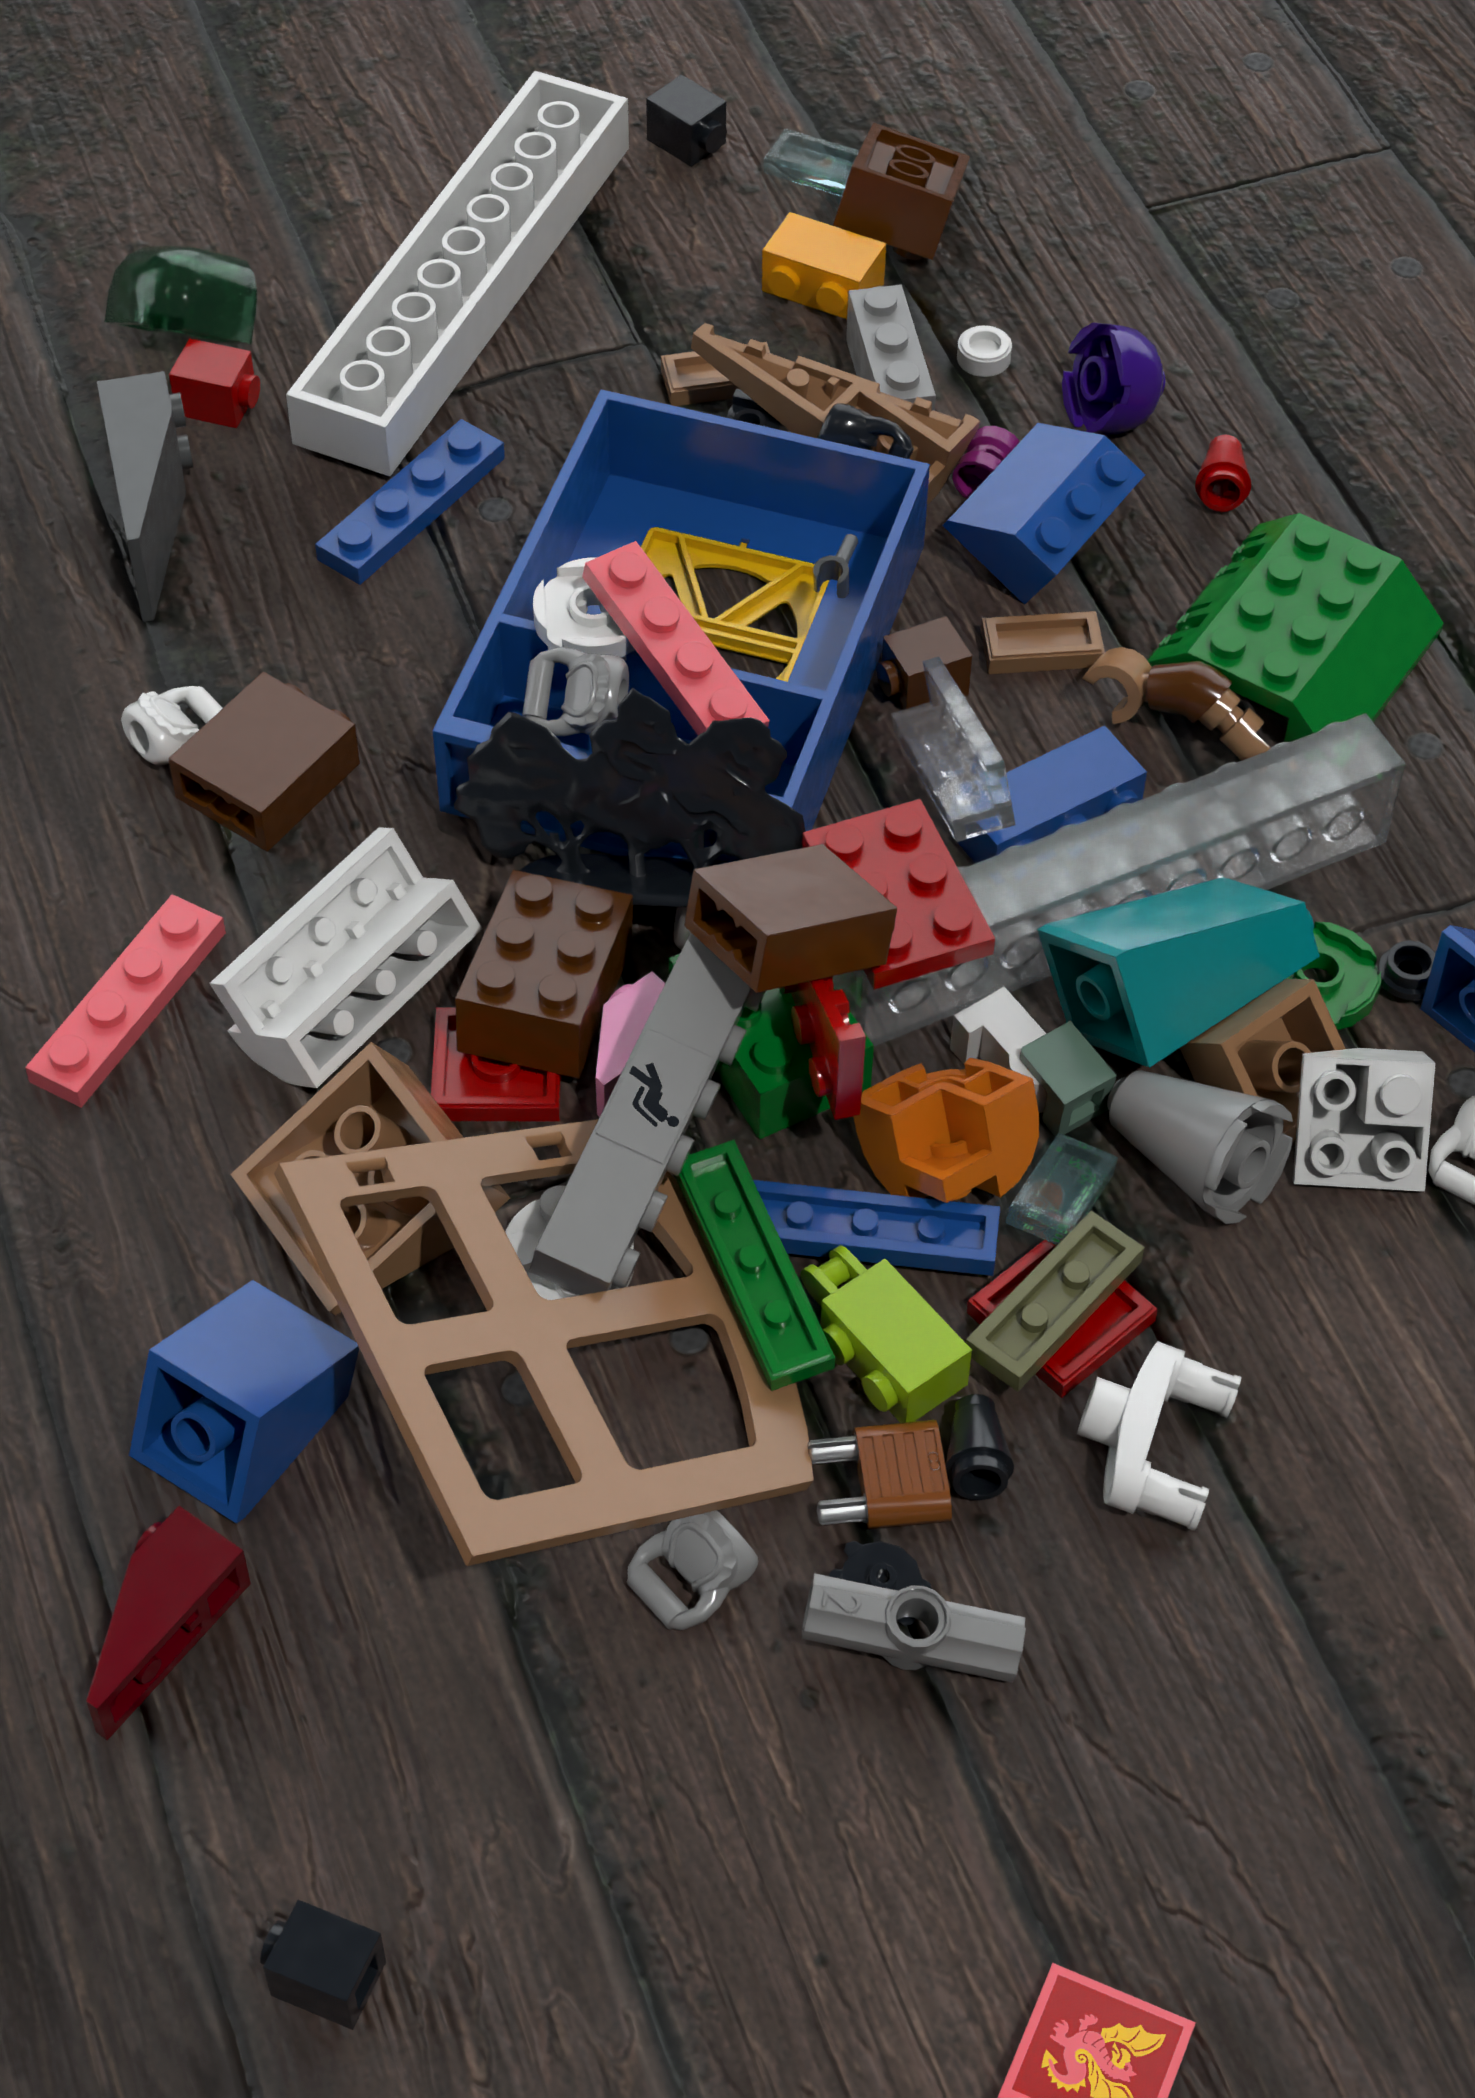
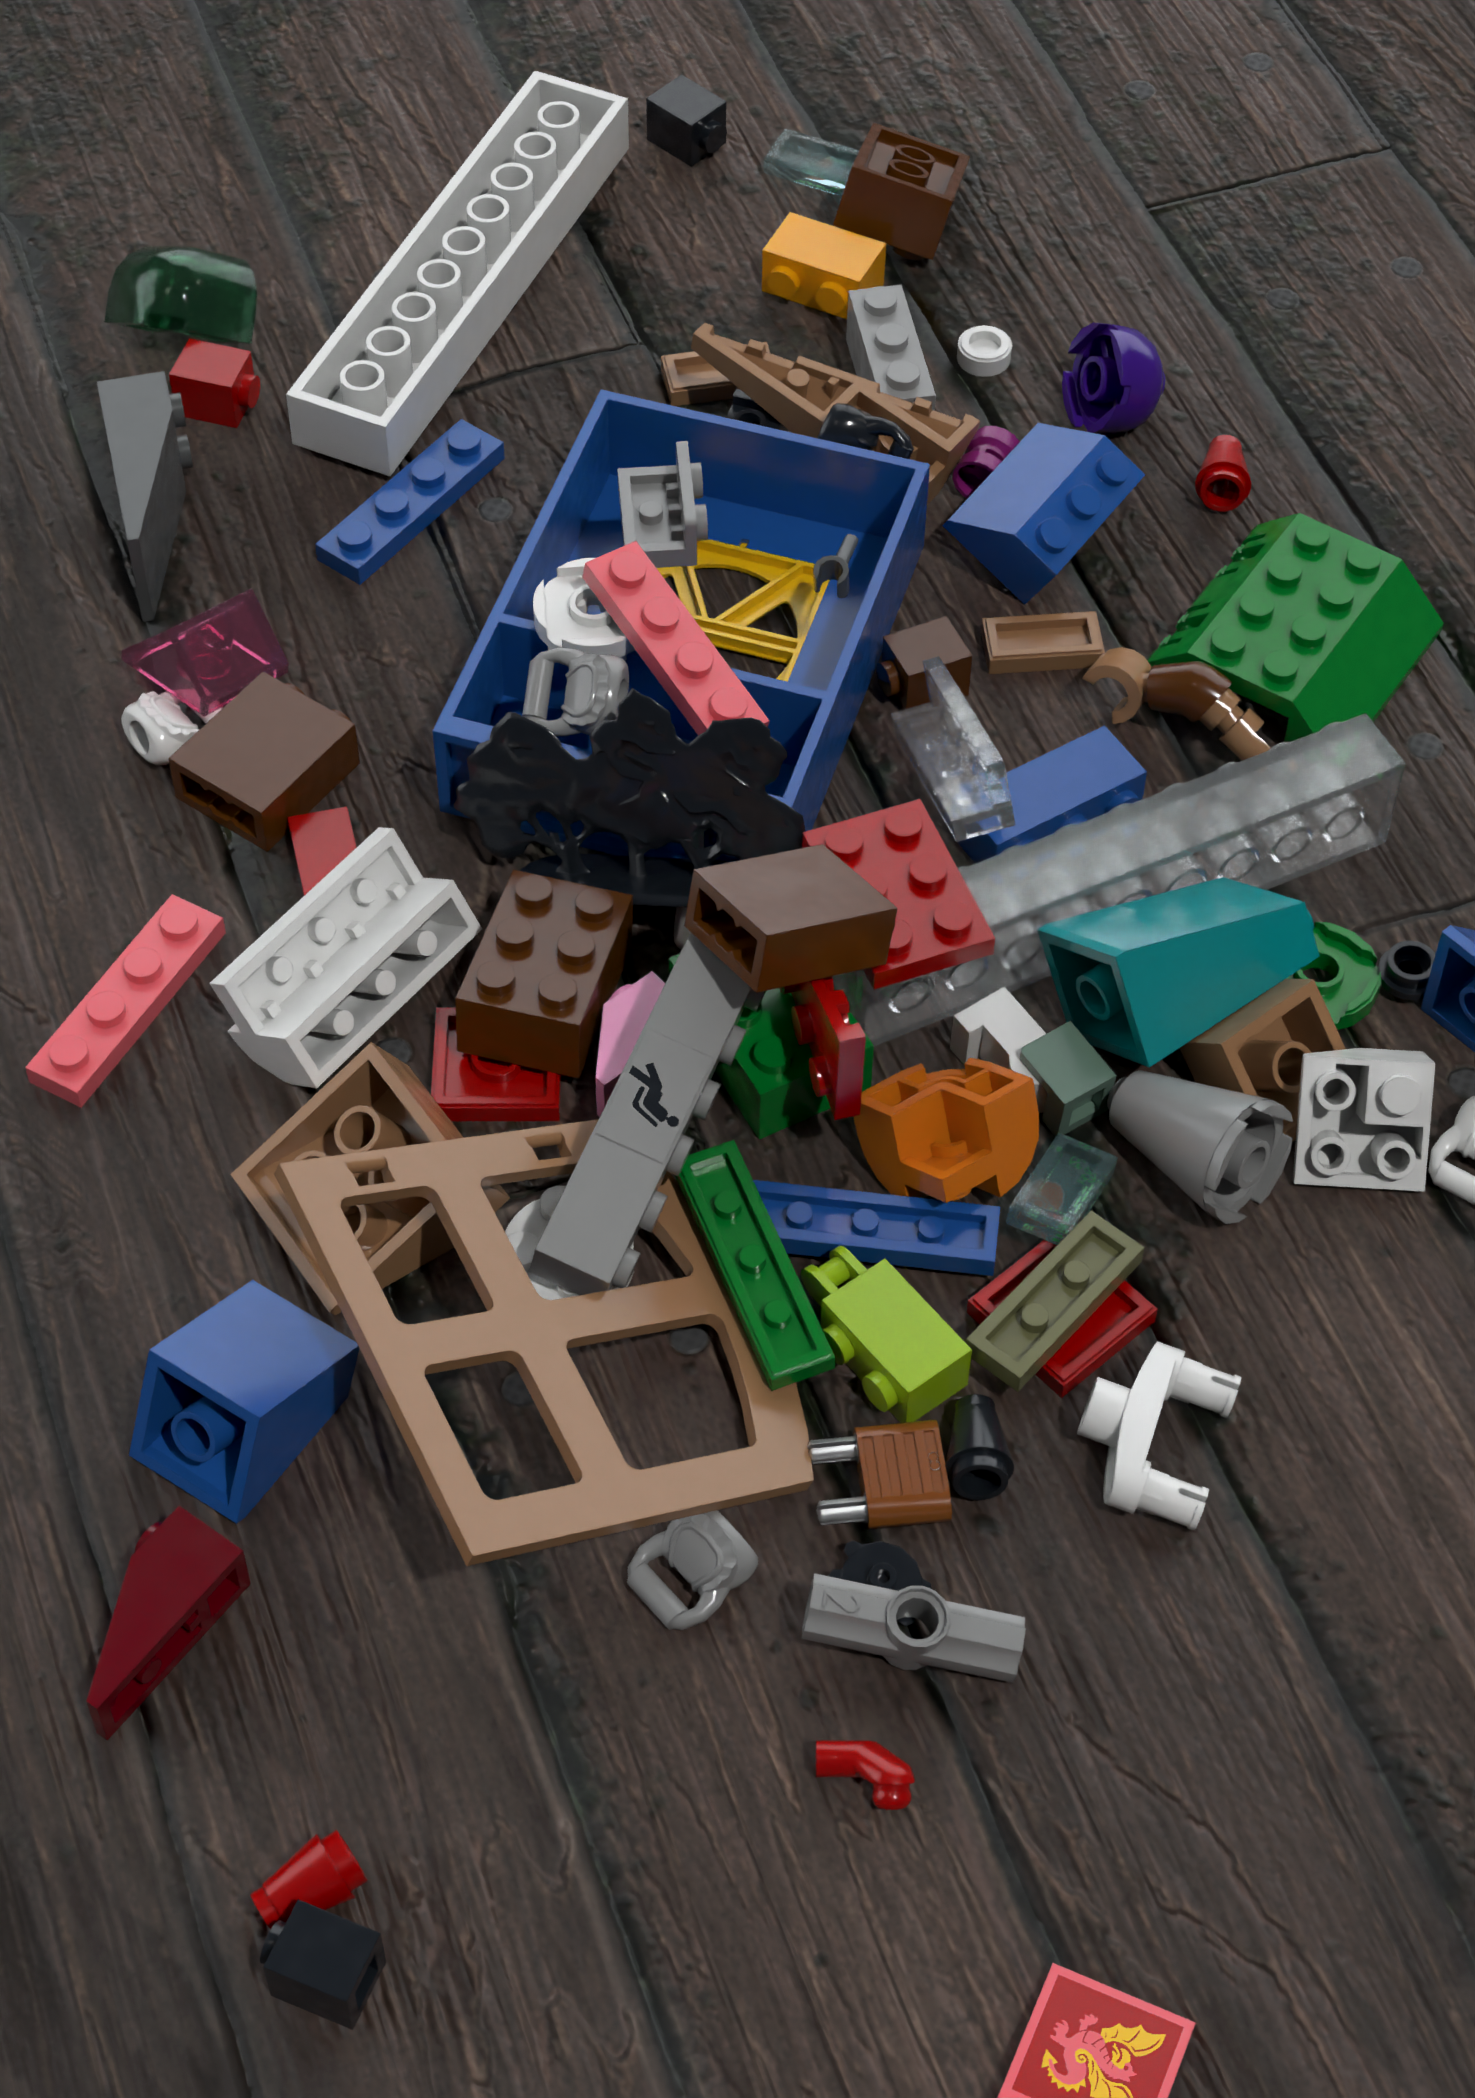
none -> clear pink slope [121,588,289,716]
none -> red cone [250,1829,368,1930]
none -> red tile [287,806,357,896]
none -> light grey bracket [617,441,708,568]
none -> red arm [815,1740,915,1810]

